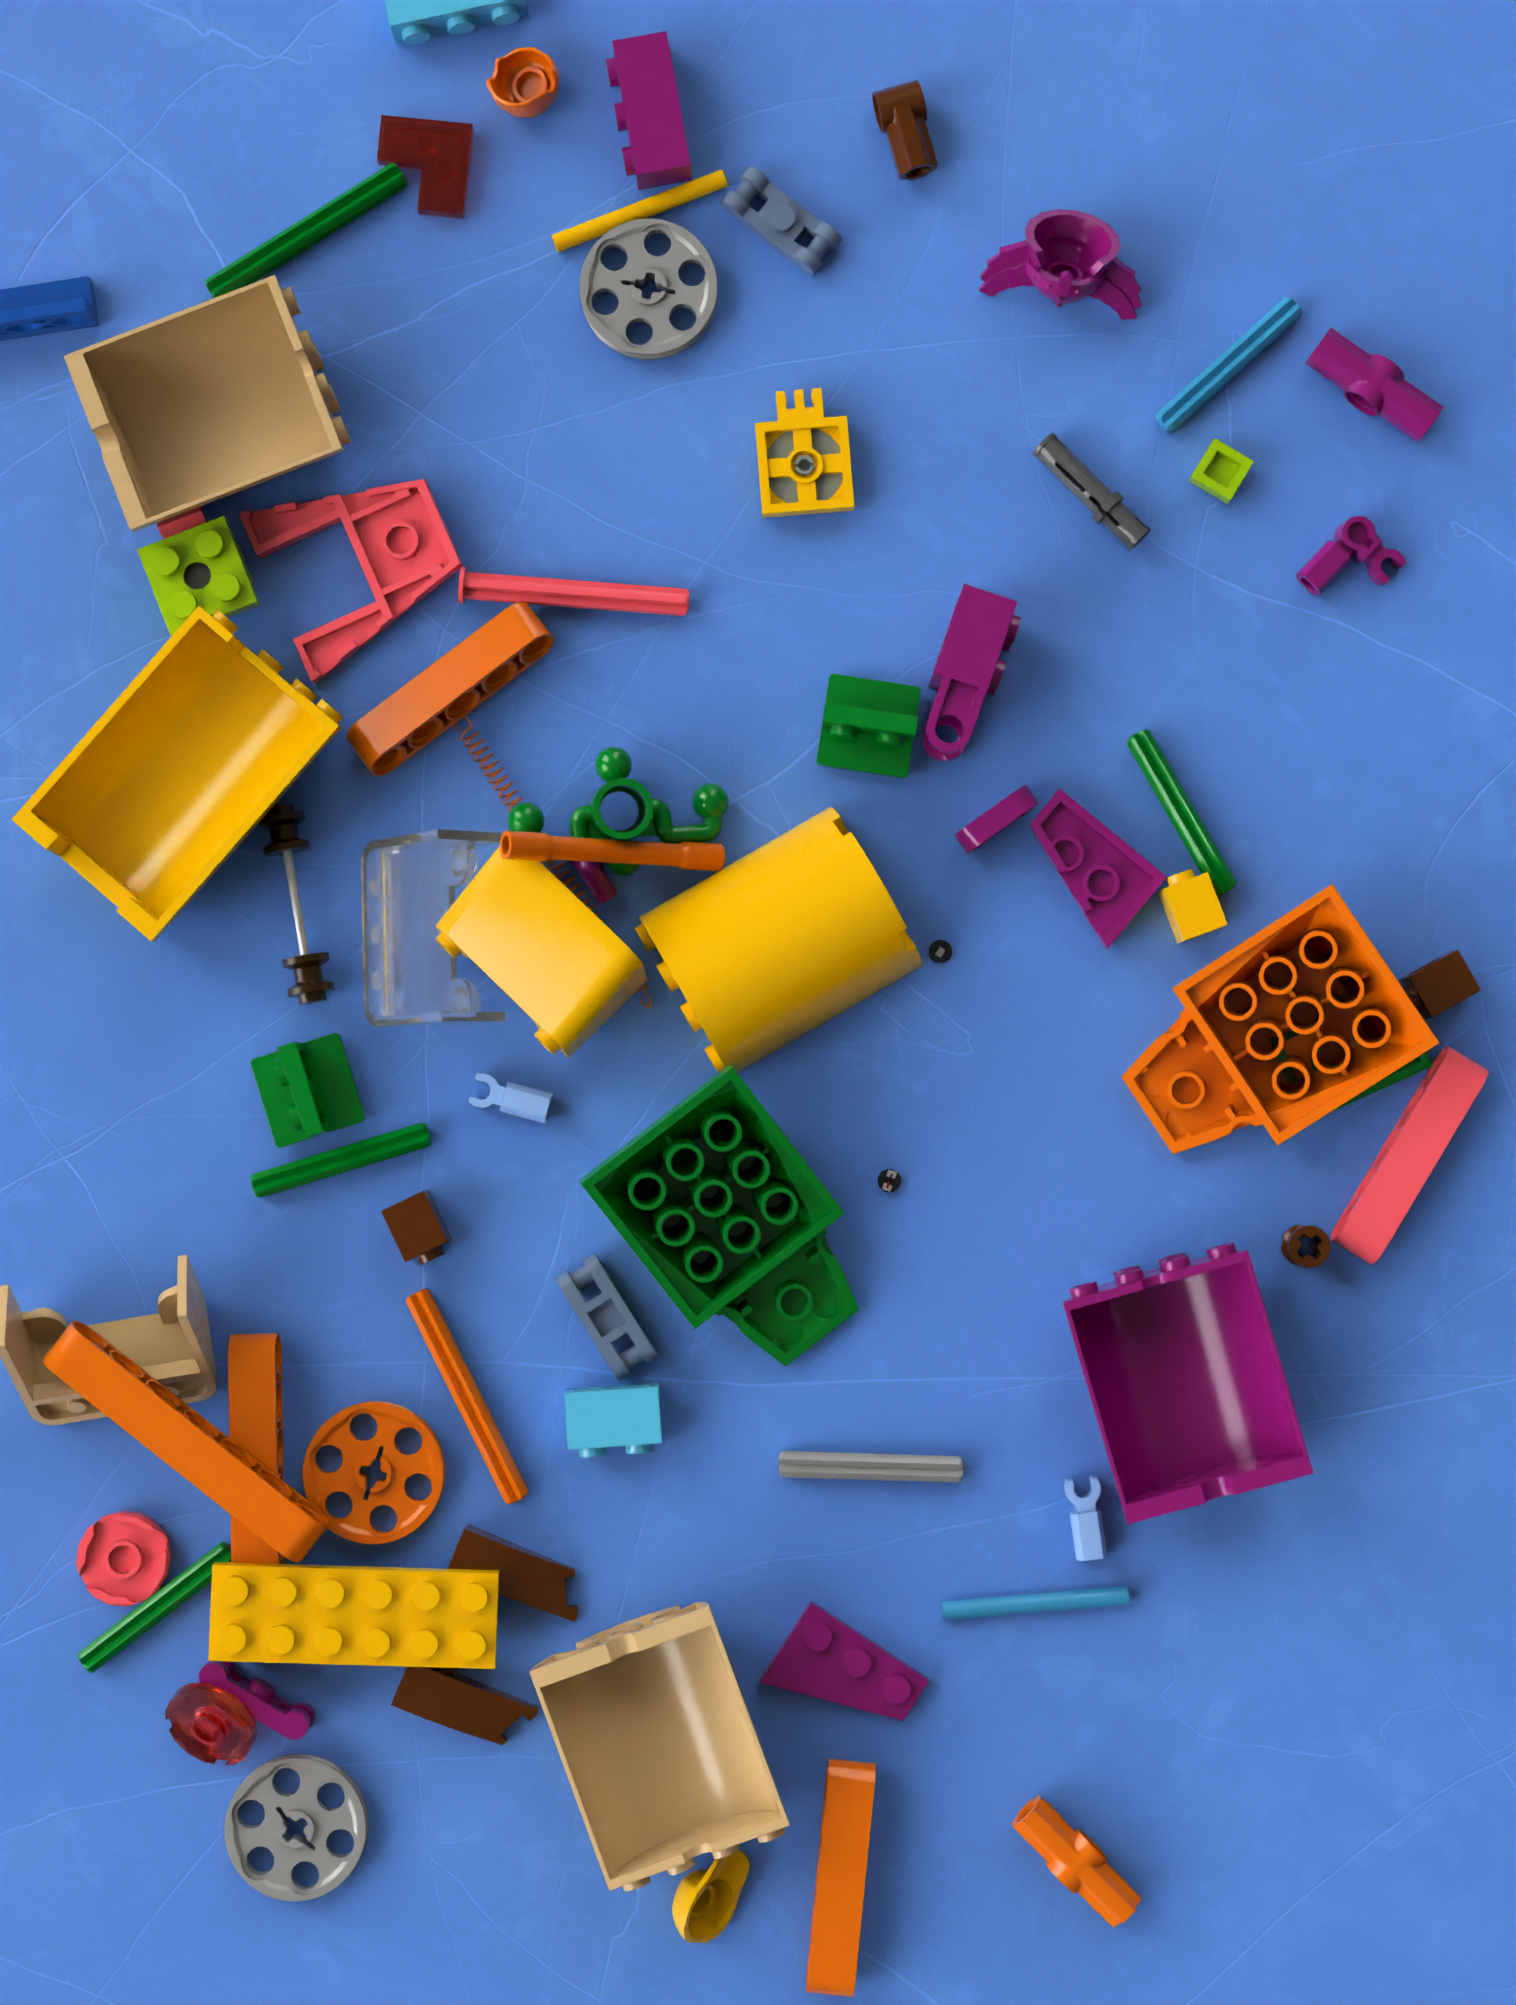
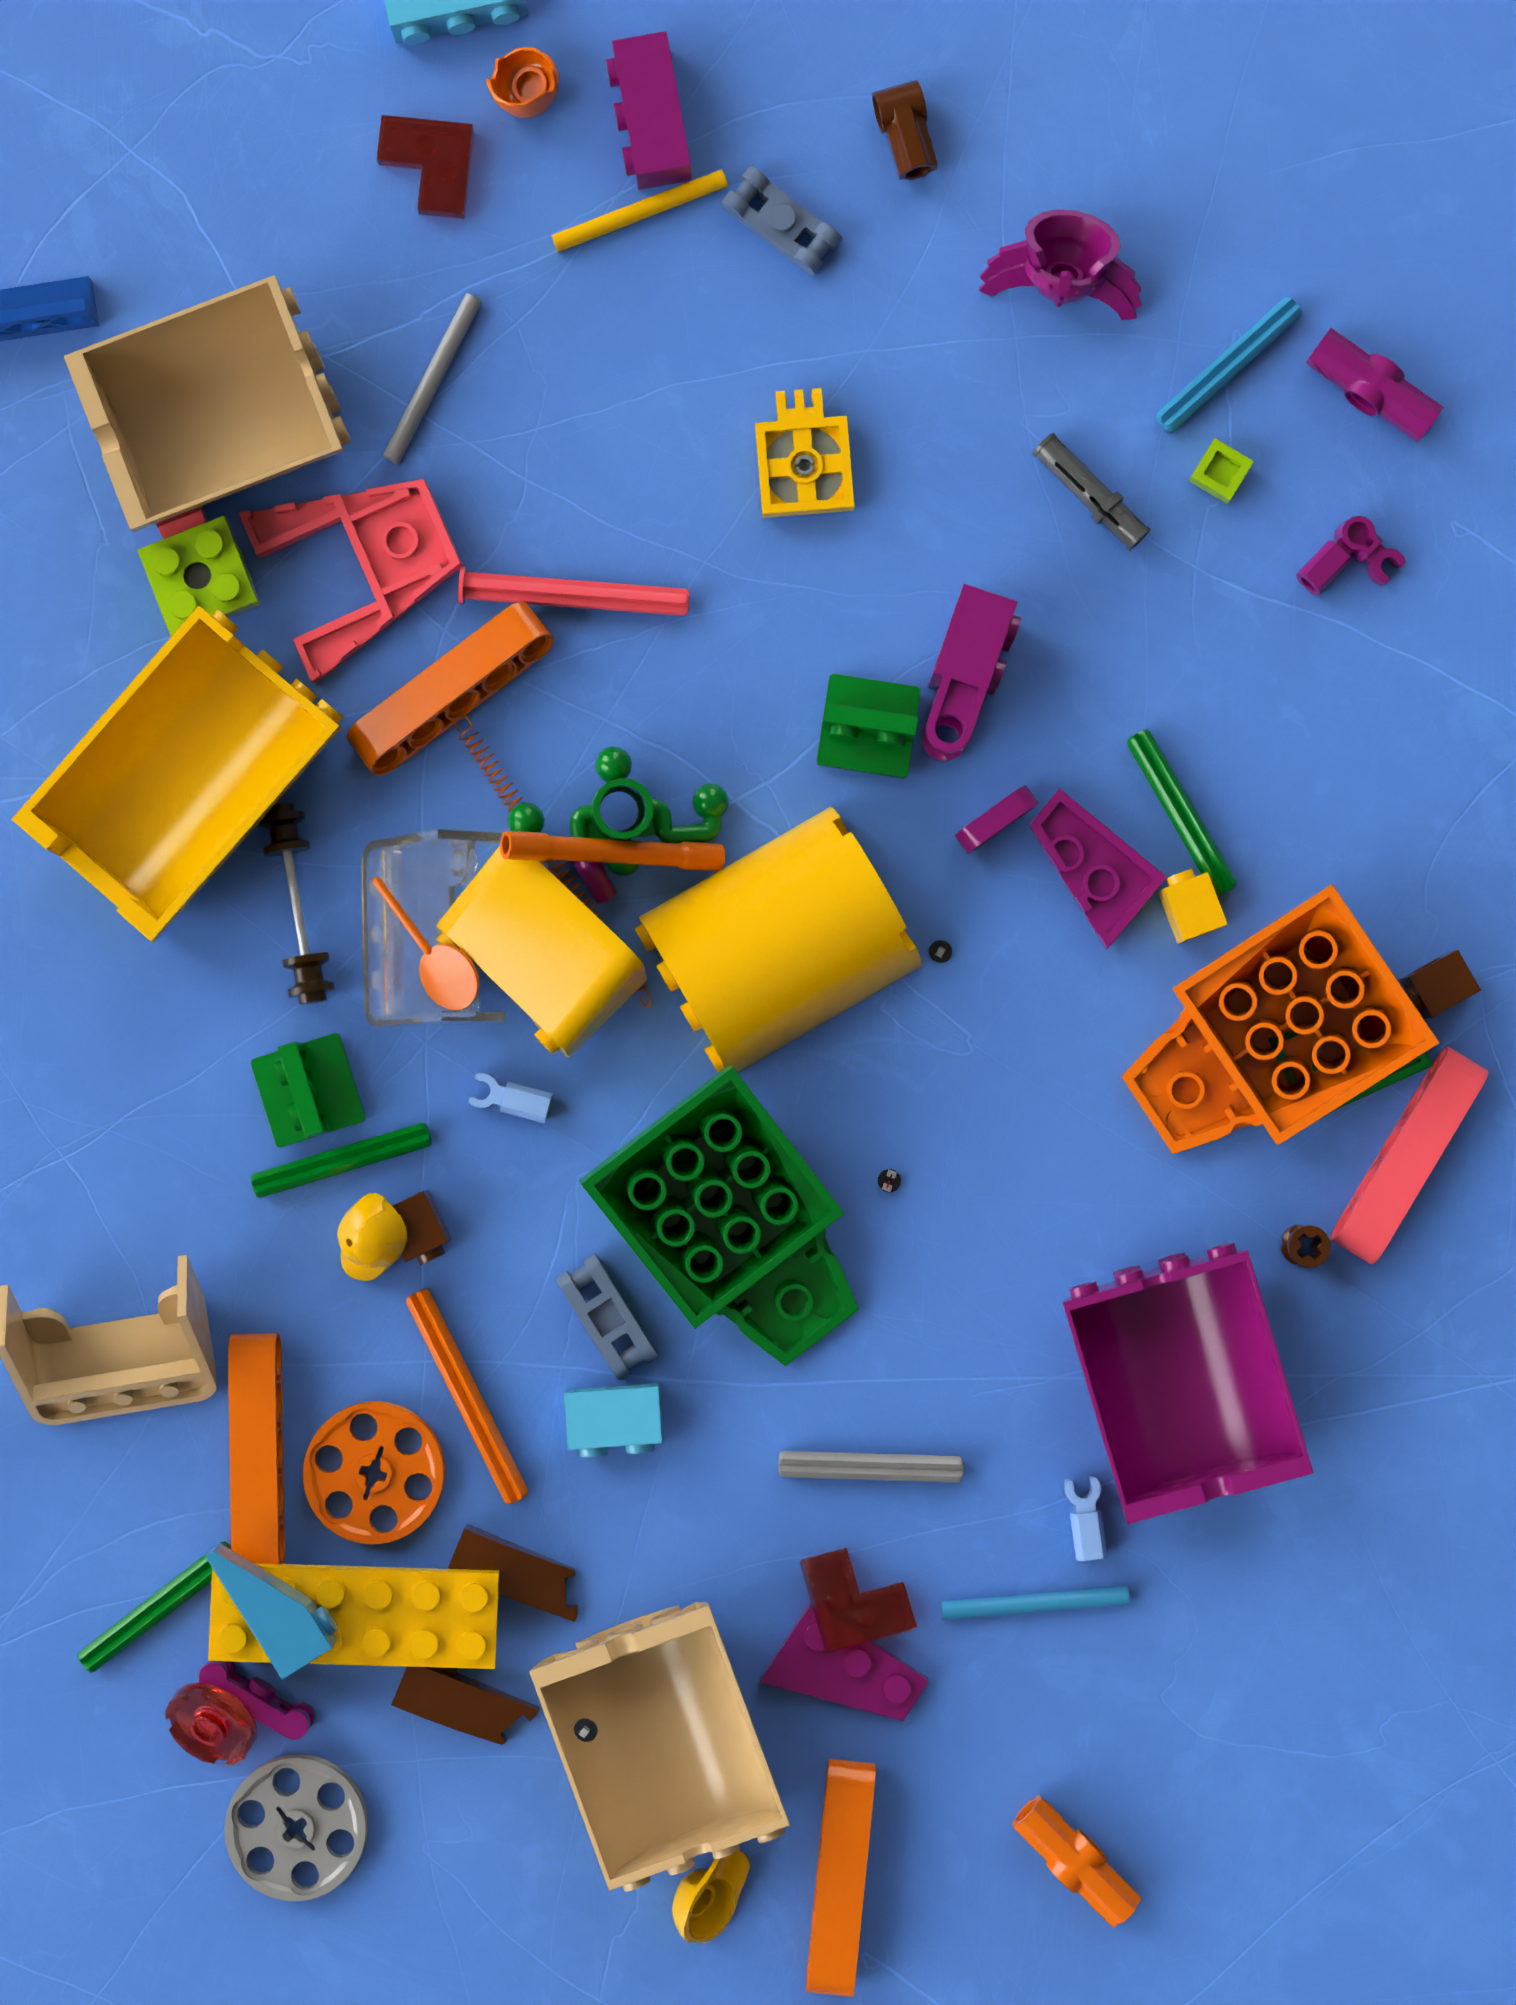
orange beam [43,1321,330,1563] -> none
coral tile [76,1510,173,1607] -> none
green axle [205,163,407,298] -> none
light grey wedge [580,218,717,360] -> none
none -> dark azure slope [205,1543,338,1680]
none -> yellow cap [337,1193,407,1281]
none -> piece [373,877,480,1010]
none -> light grey bar [383,293,482,465]
none -> black piece [574,1718,598,1742]
none -> clear red tile [799,1548,917,1654]

